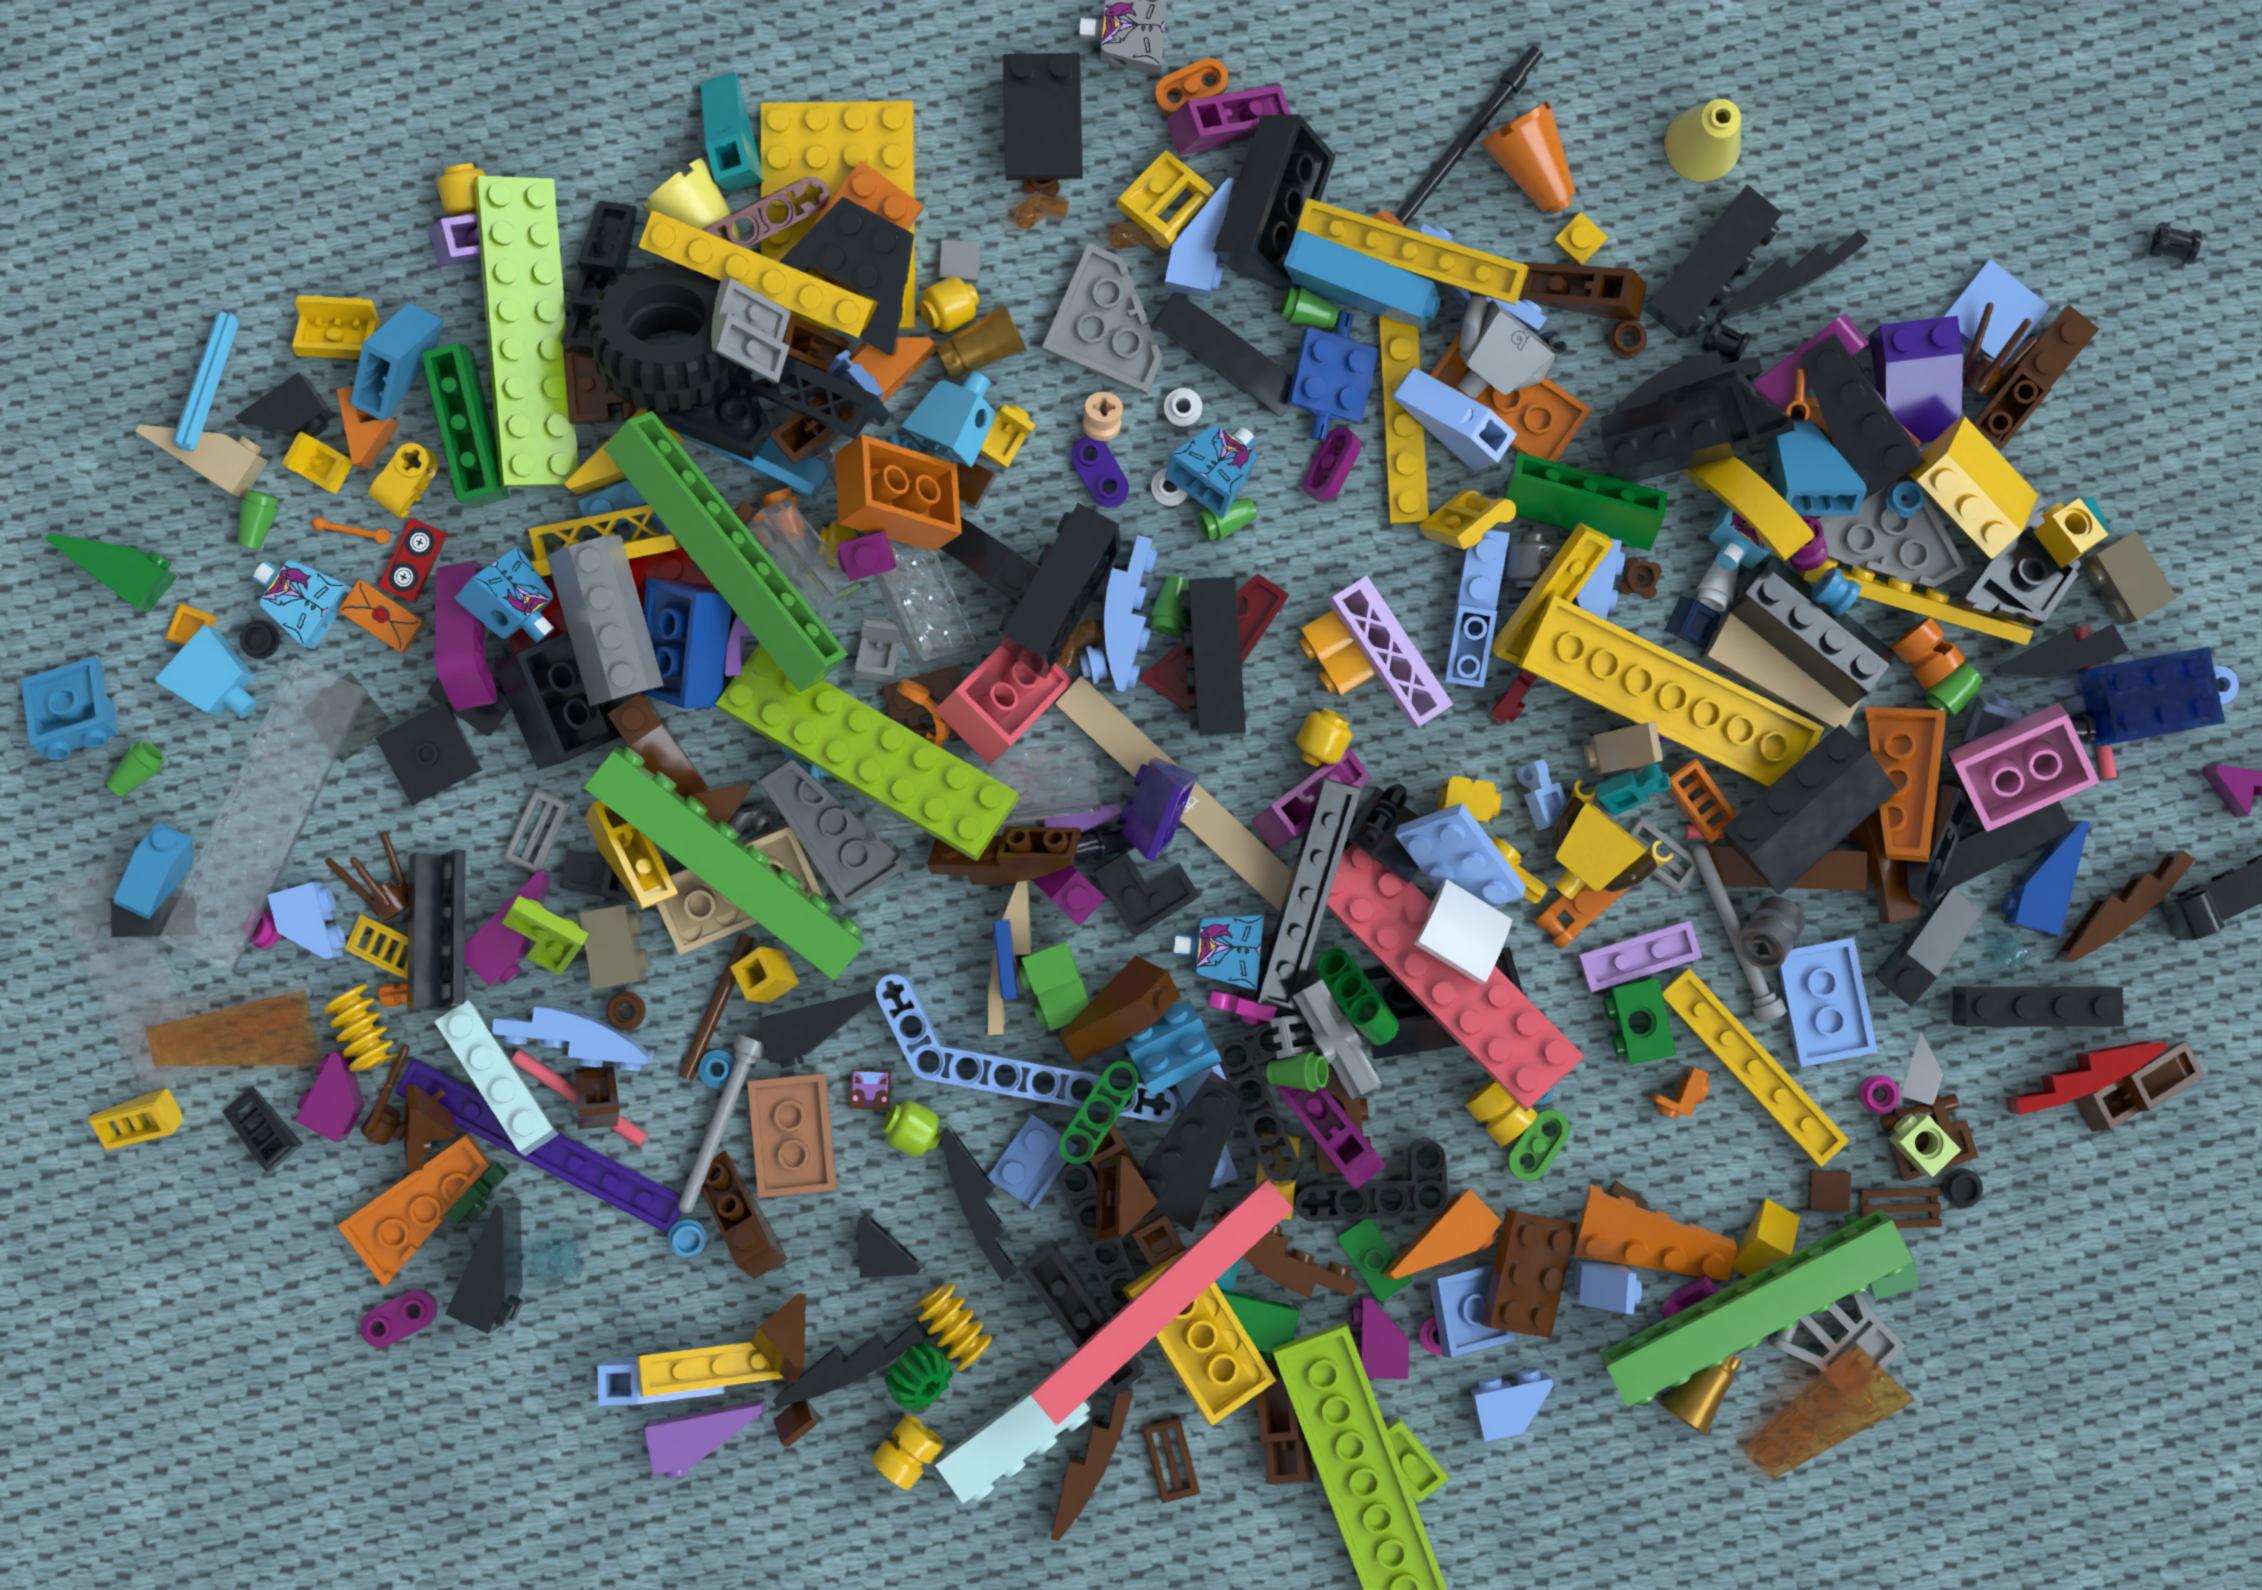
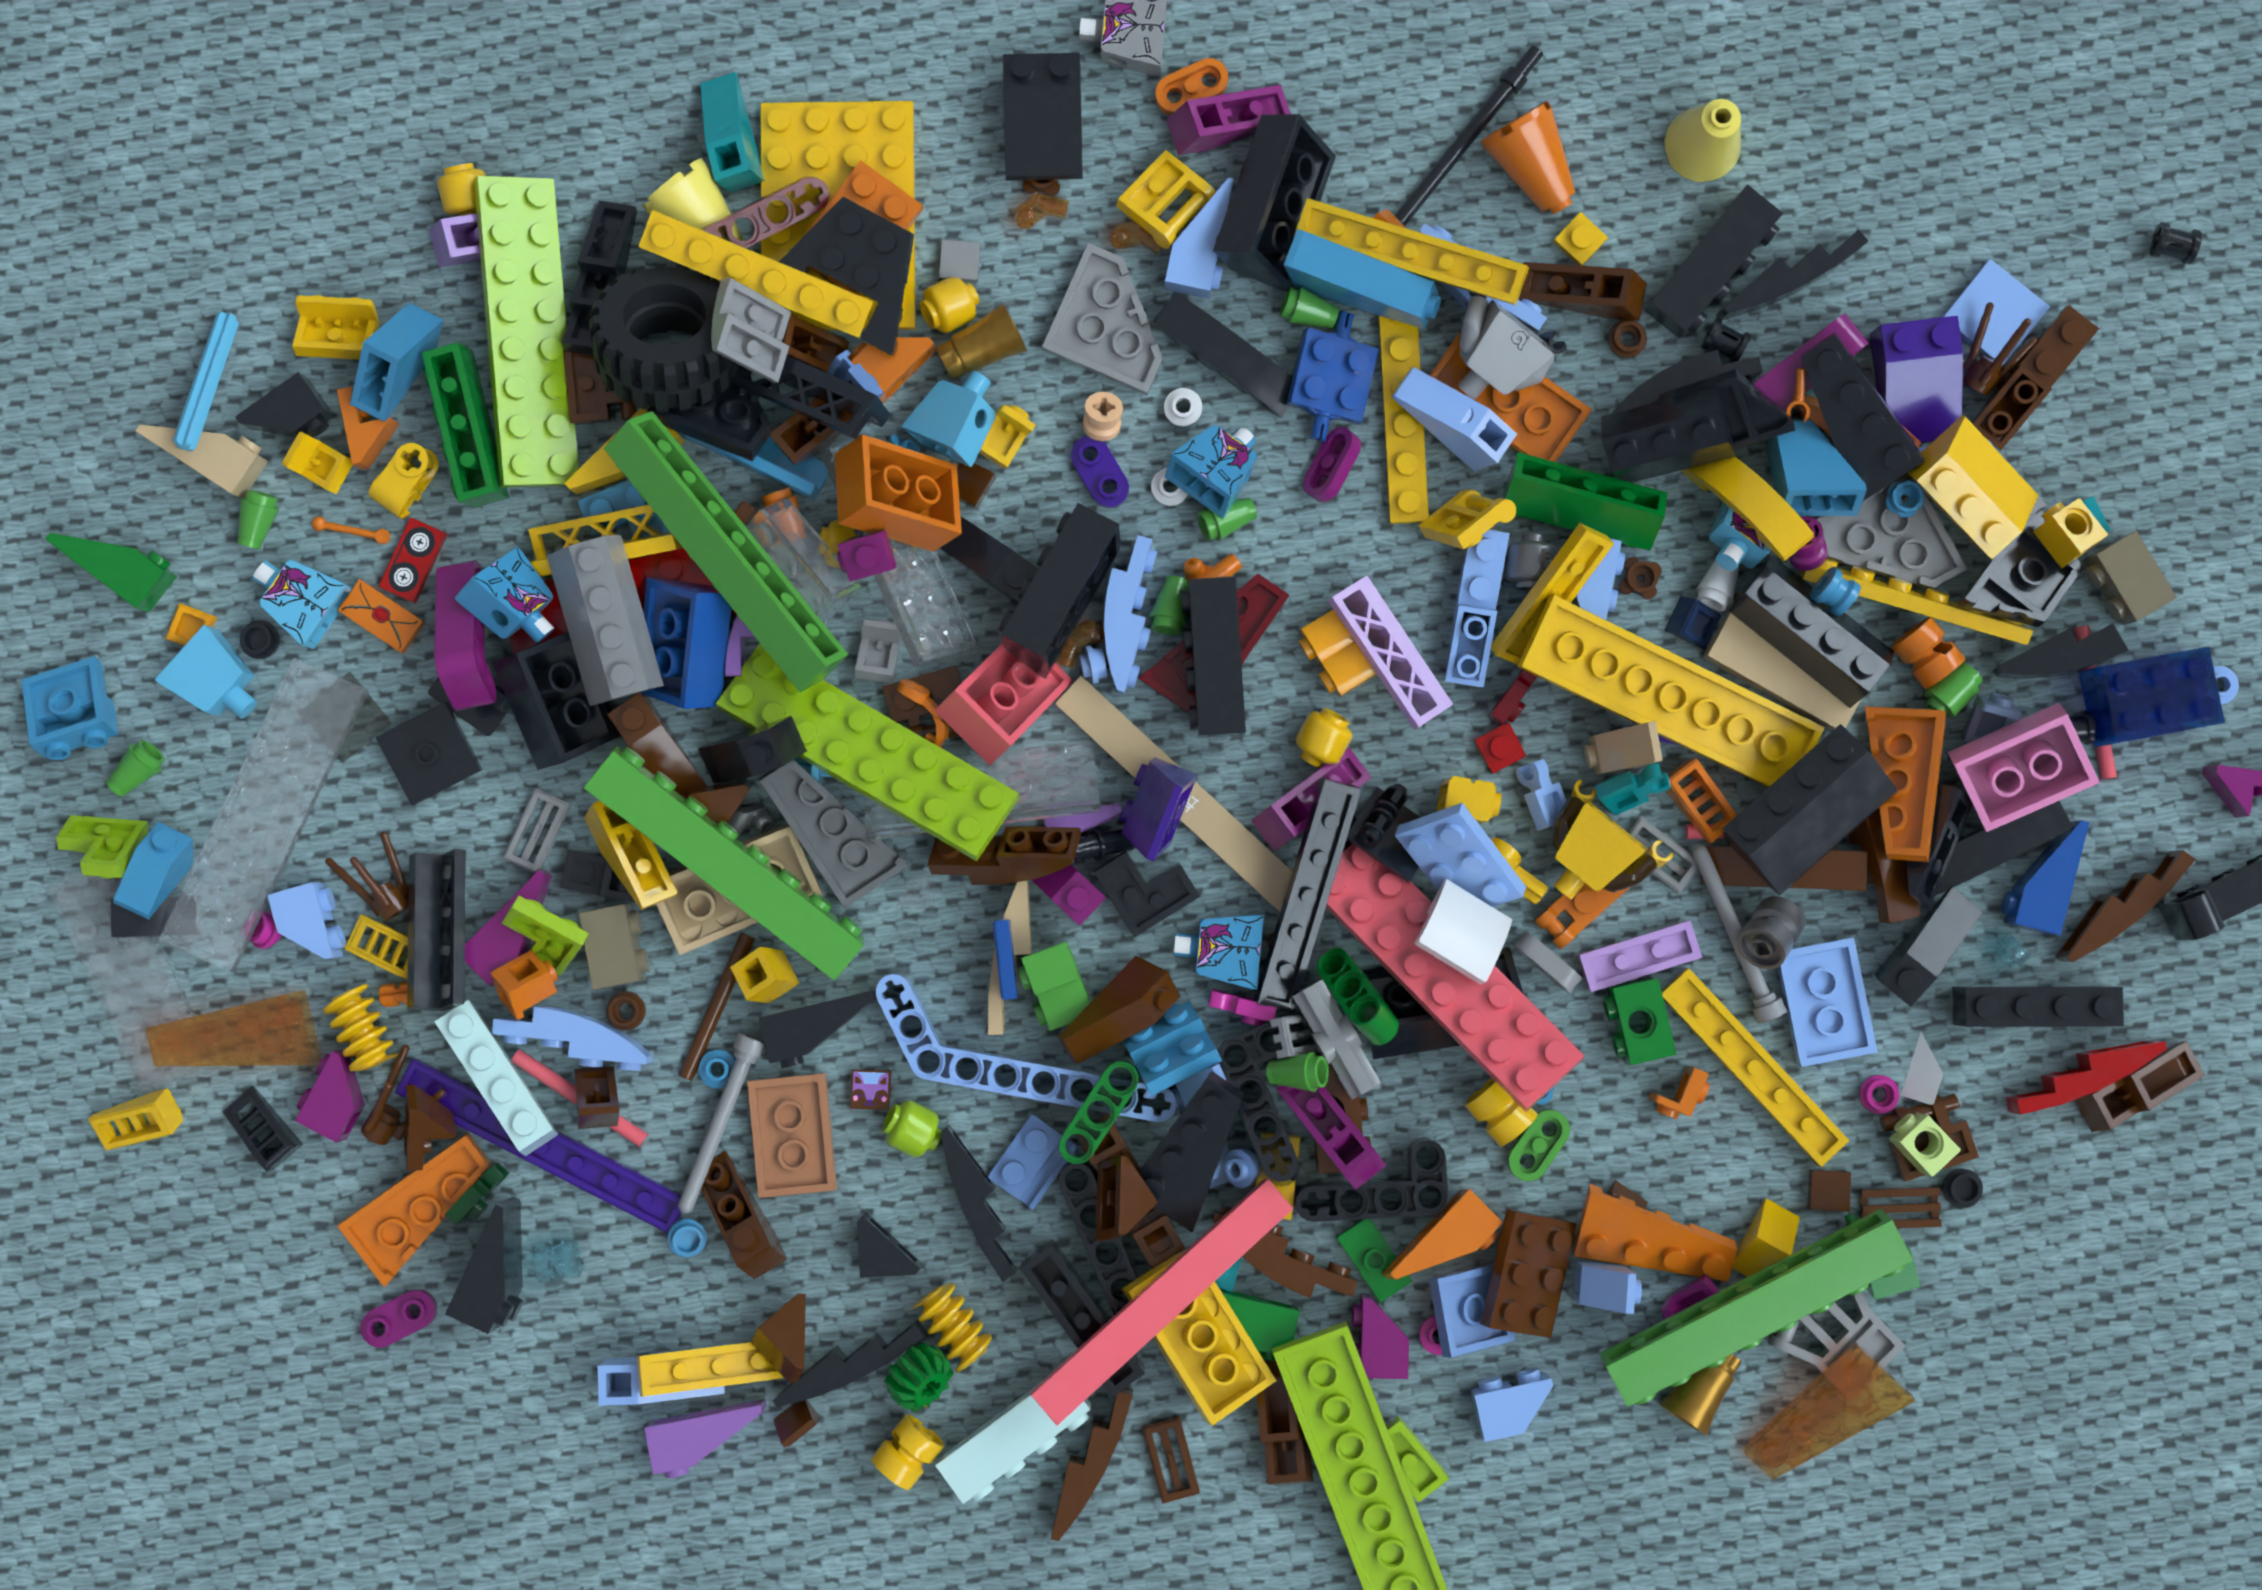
none -> lime plate [56,815,149,879]
none -> orange brick [490,950,558,1021]
none -> black slope [698,716,807,784]
none -> orange arm [1183,553,1242,581]
none -> light blue plate [1224,1148,1261,1188]
none -> red plate [1473,722,1527,774]
none -> light grey beam [1513,931,1582,994]

